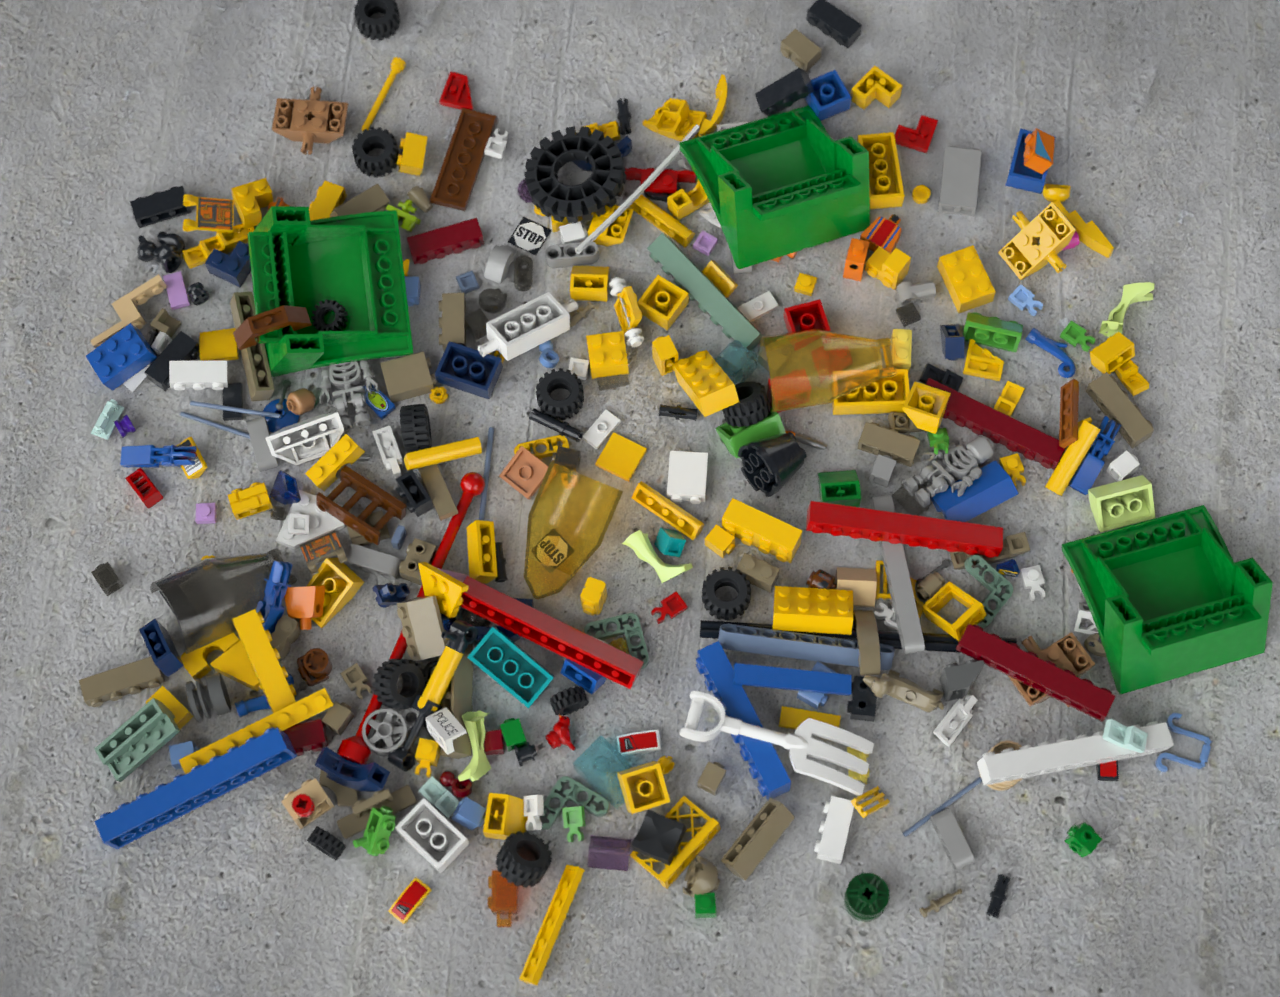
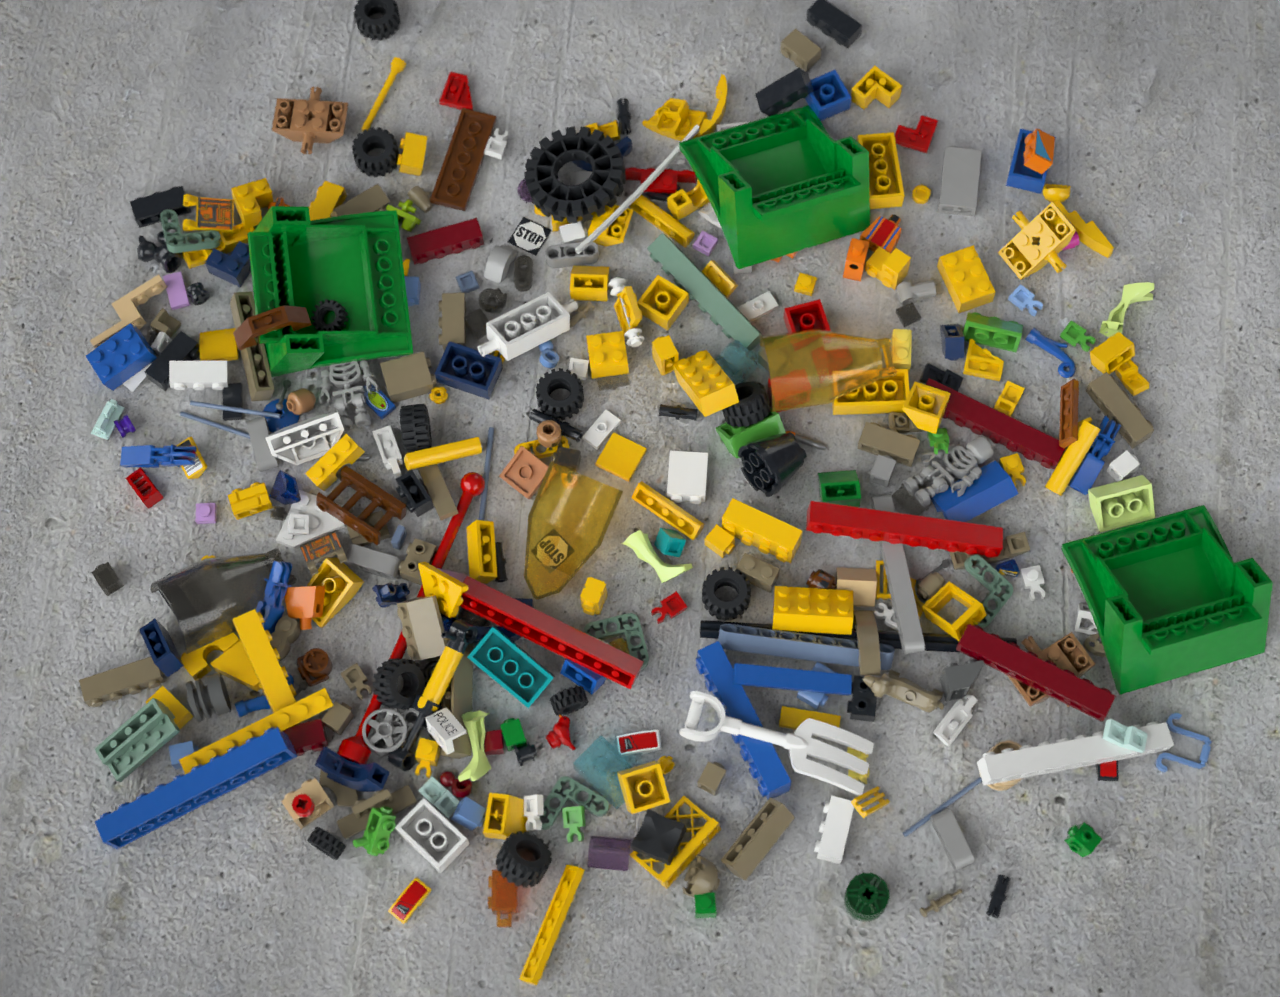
none -> sand green beam [160,209,220,253]
none -> medium nougat head [536,420,562,448]

